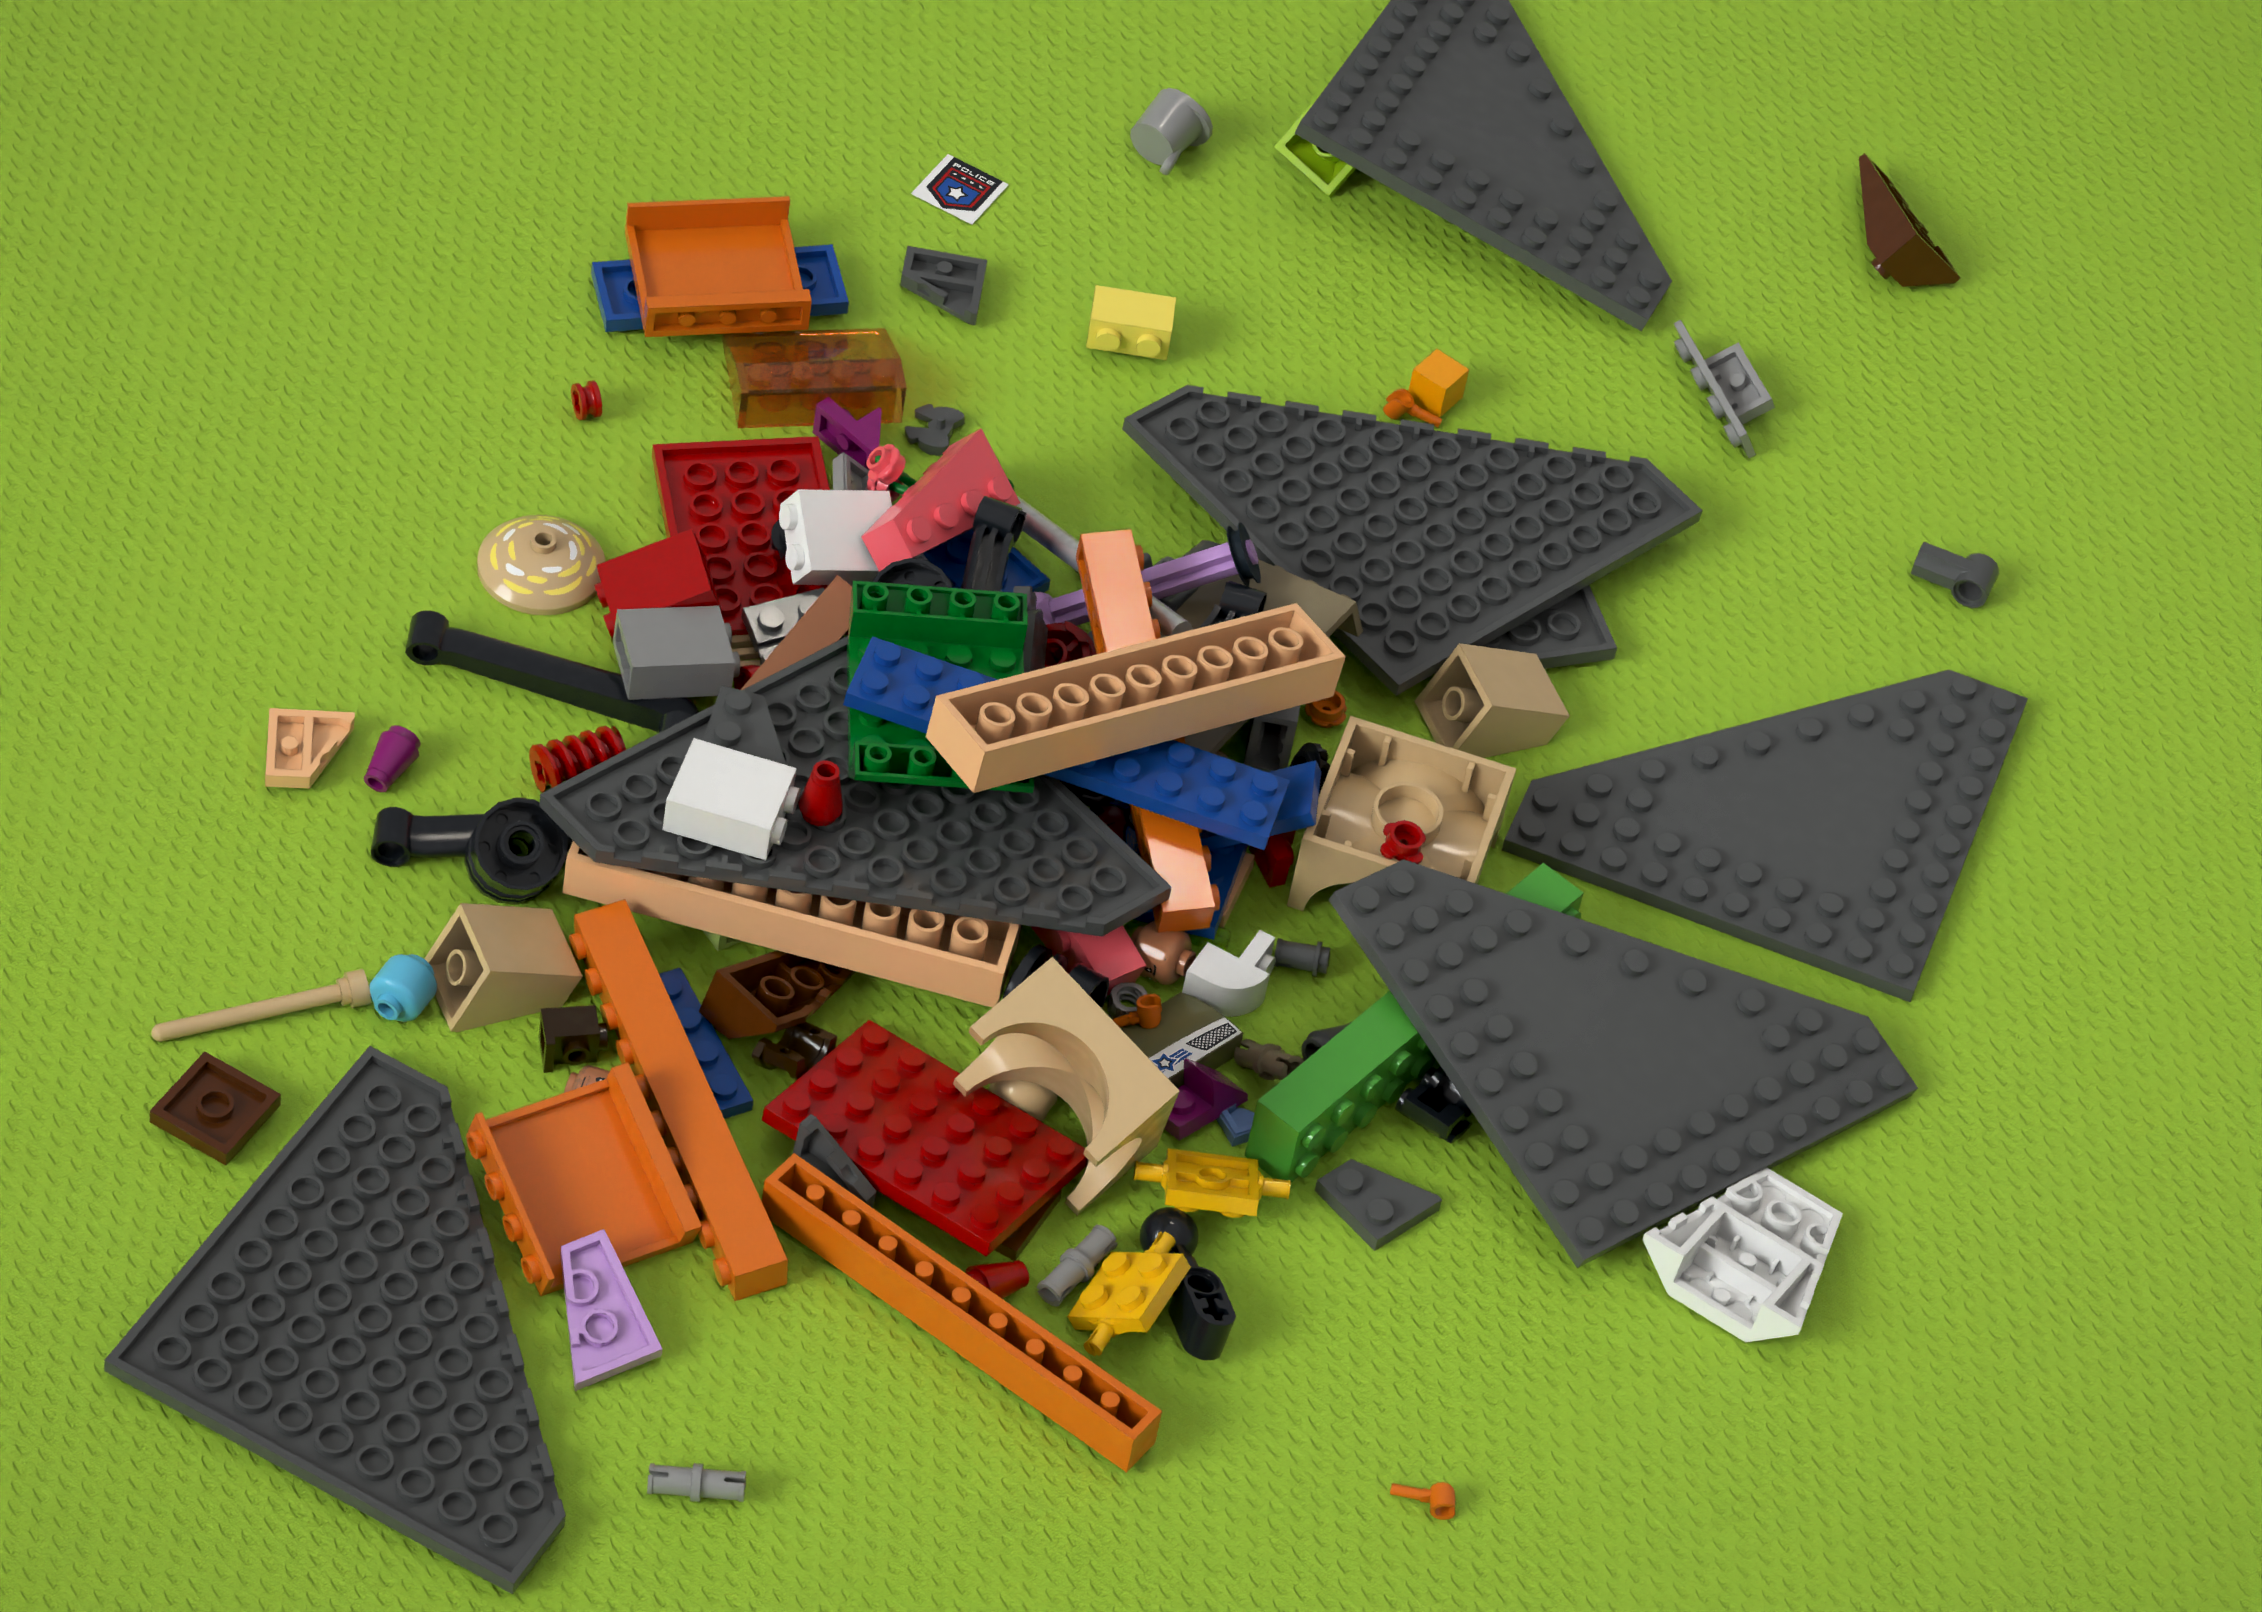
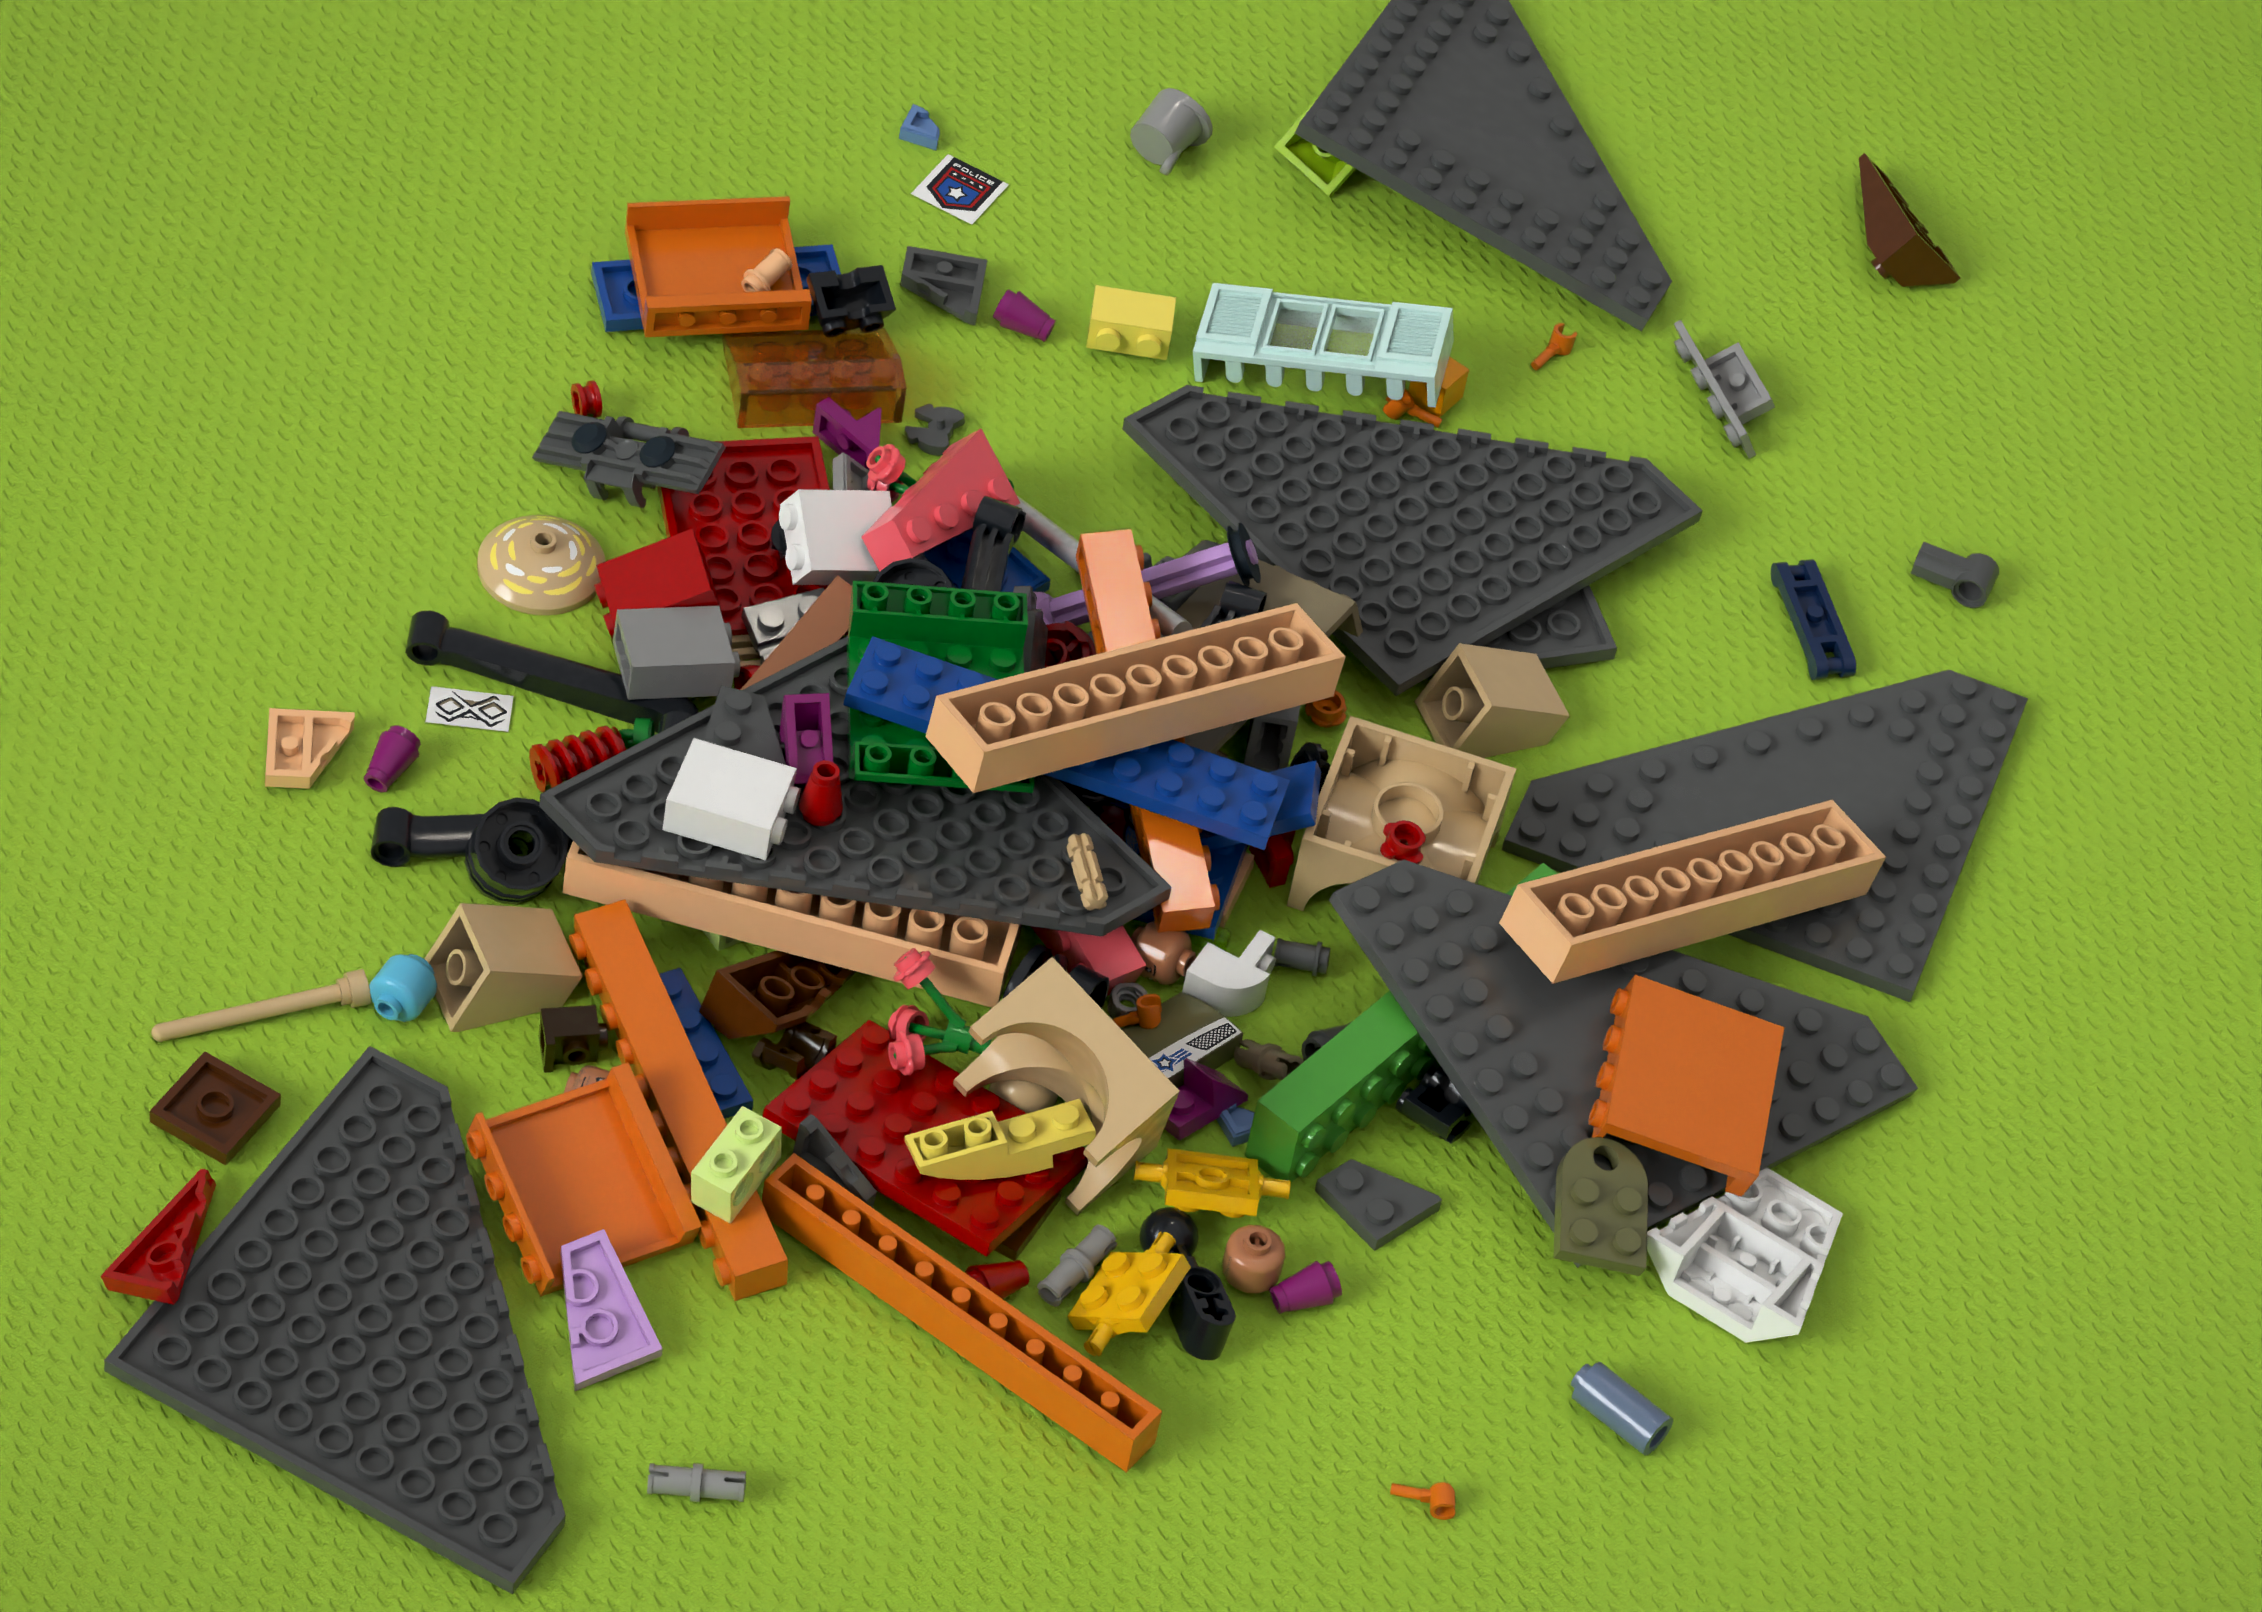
none -> red wing [101,1169,216,1305]
none -> white sticker [426,686,514,732]
none -> dark grey piece [532,411,726,508]
none -> green tile [619,718,655,749]
none -> yellowish green brick [691,1106,782,1224]
none -> light nougat pin [741,248,793,292]
none -> magenta slope [779,693,834,786]
none -> black cylinder [806,265,896,337]
none -> coral plant [888,948,992,1076]
none -> medium blue tile [899,104,940,151]
none -> light yellow slope [905,1098,1096,1180]
none -> magenta cone [993,289,1056,342]
none -> tan axle [1066,833,1108,911]
none -> light aqua window [1193,283,1454,408]
none -> nougat head [1222,1225,1285,1294]
none -> magenta cone [1270,1261,1342,1314]
none -> light nougat brick [1499,800,1886,984]
none -> orange hand [1531,323,1577,370]
none -> olive plate [1553,1137,1648,1276]
none -> sand blue brick [1571,1362,1673,1456]
none -> orange panel [1588,974,1784,1197]
none -> dark blue plate [1771,559,1856,680]

